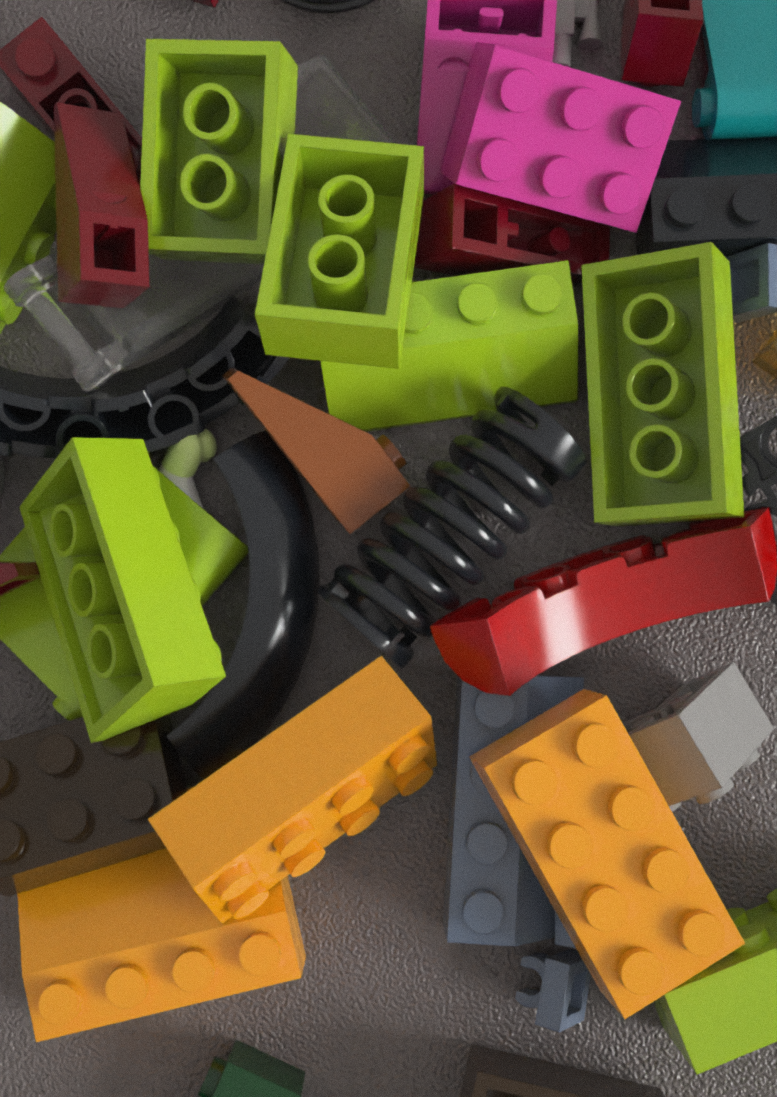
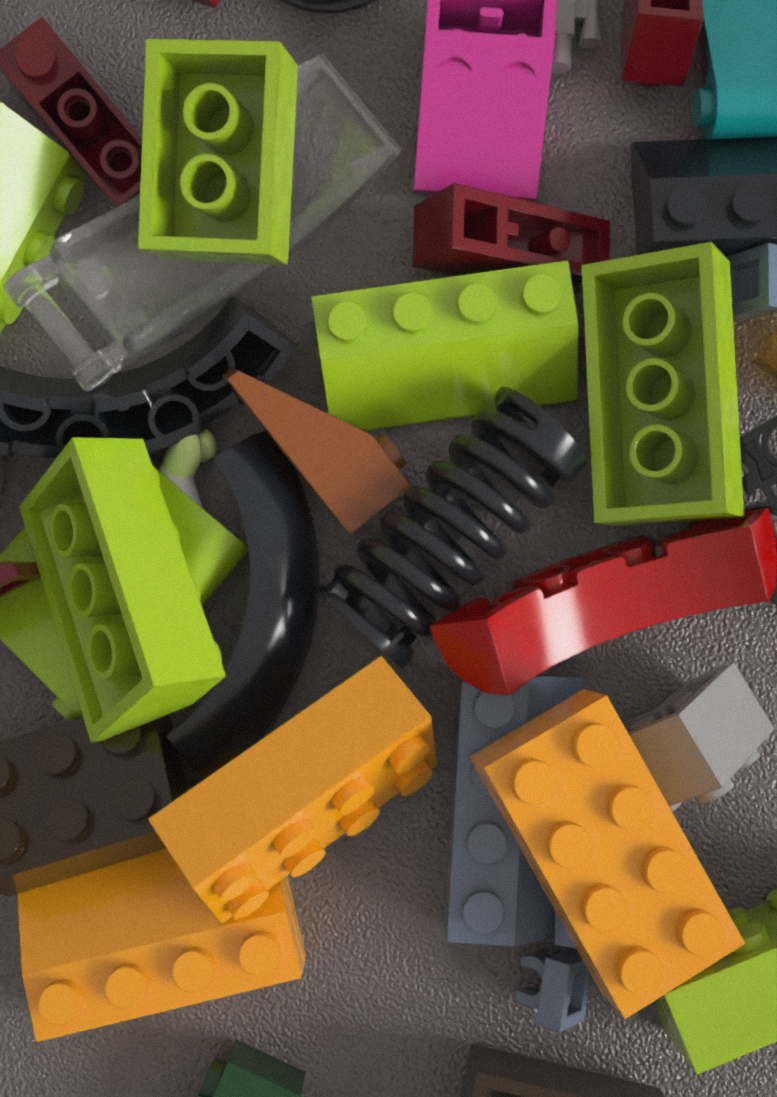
dark red slope [54,102,150,308] -> none
lime brick [255,134,424,369] -> none
dark pink brick [440,42,681,233] -> none

